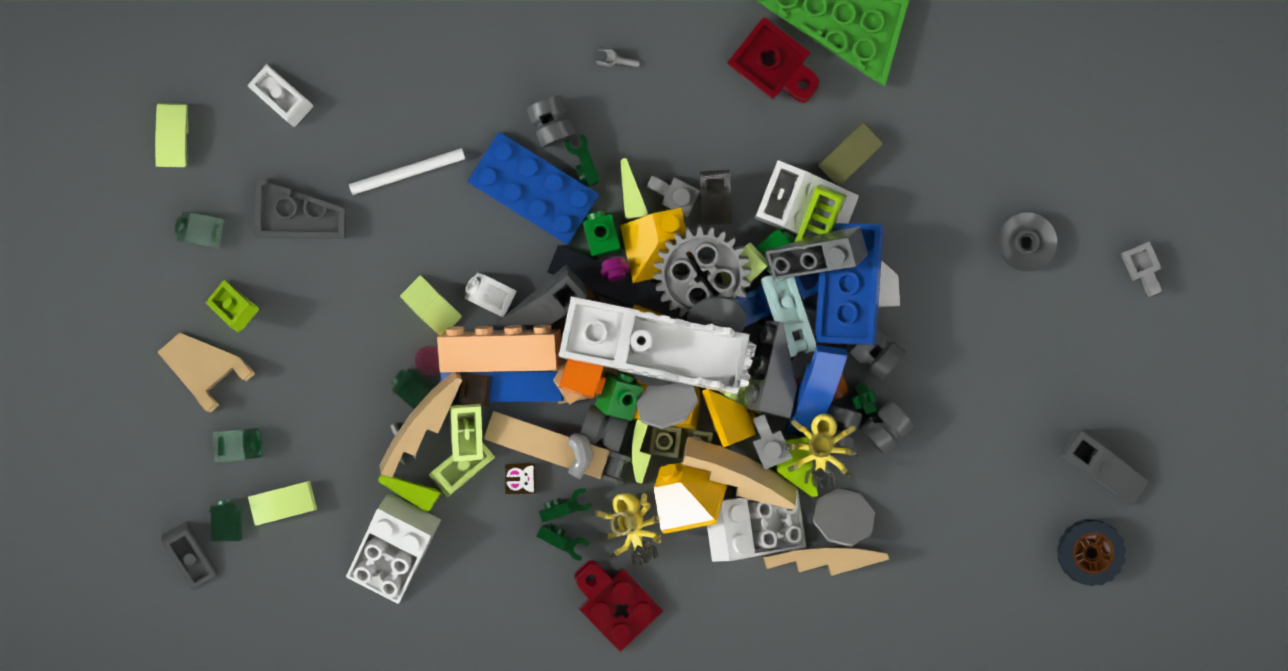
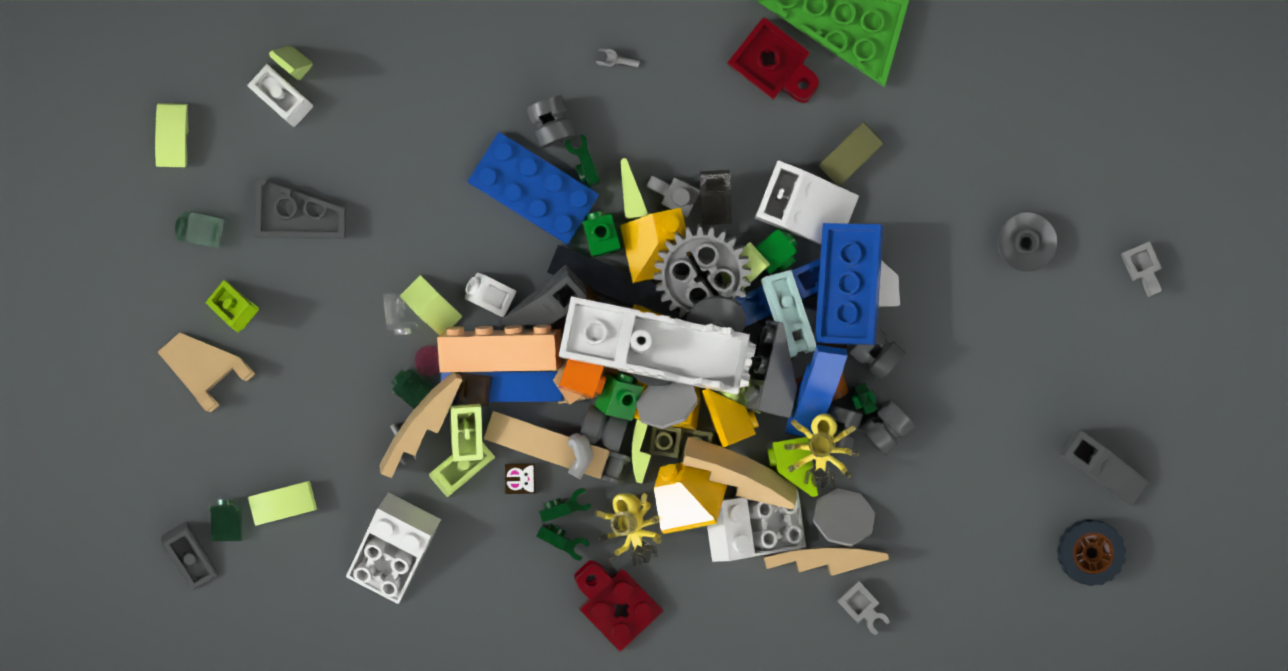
clear green bracket [212,428,262,462] -> none
white bar [349,148,465,195] -> none
lime slope [378,475,442,512] -> none
magenta plate [600,257,630,282] -> none
light grey plate [753,414,792,470] -> none
dark grey slope [766,226,868,280] -> none
lime slope [795,184,847,242] -> none
none -> yellowish green slope [269,46,313,80]
none -> clear bracket [383,293,418,336]
none -> light grey plate [837,580,890,635]

